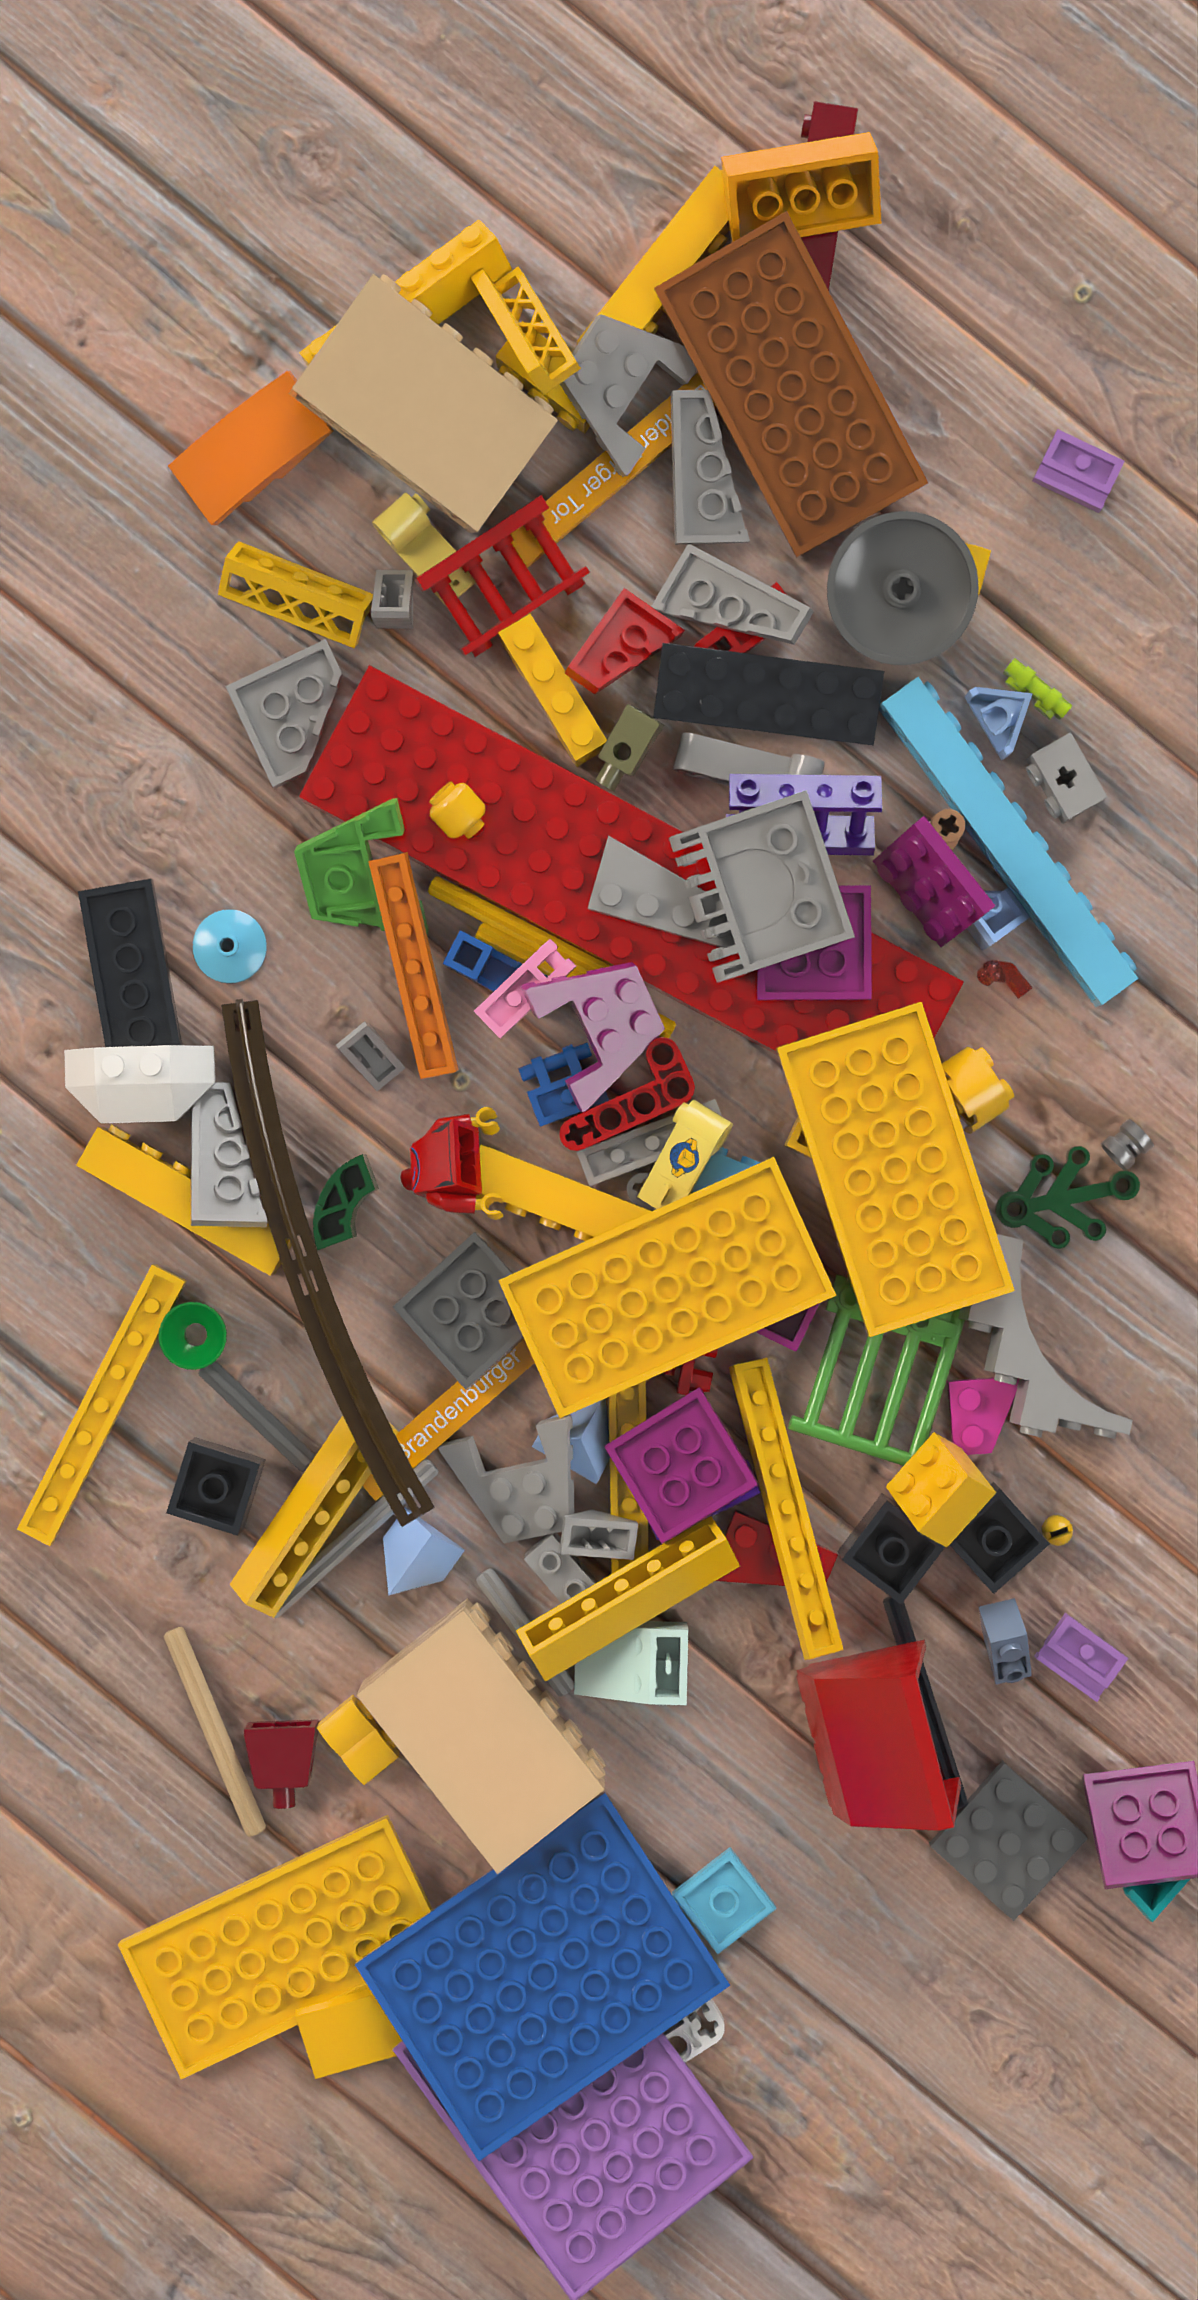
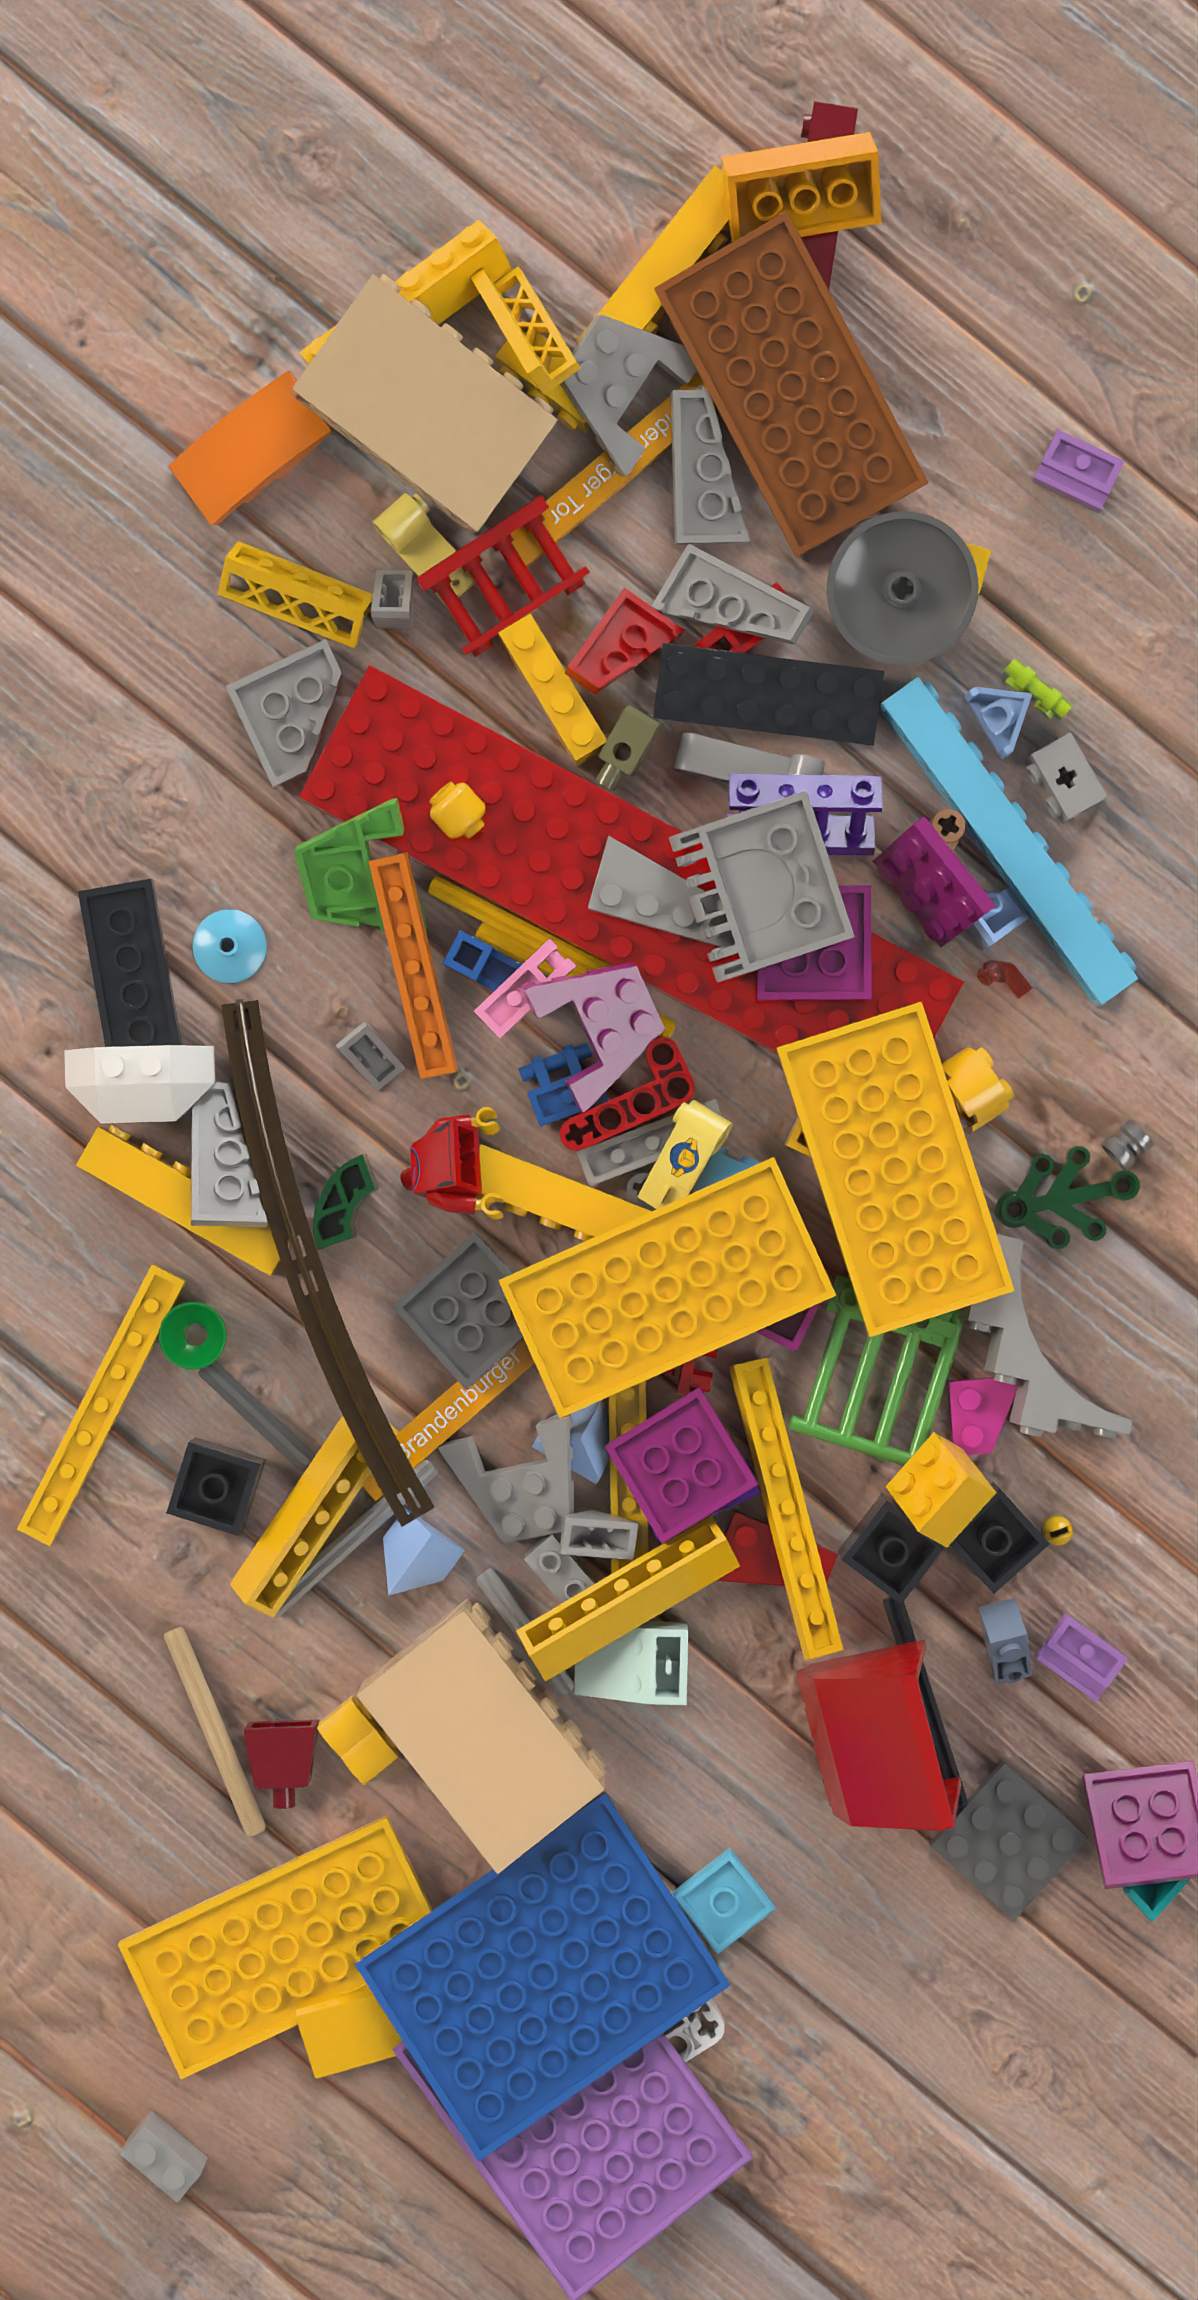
none -> light grey brick [120,2110,208,2203]

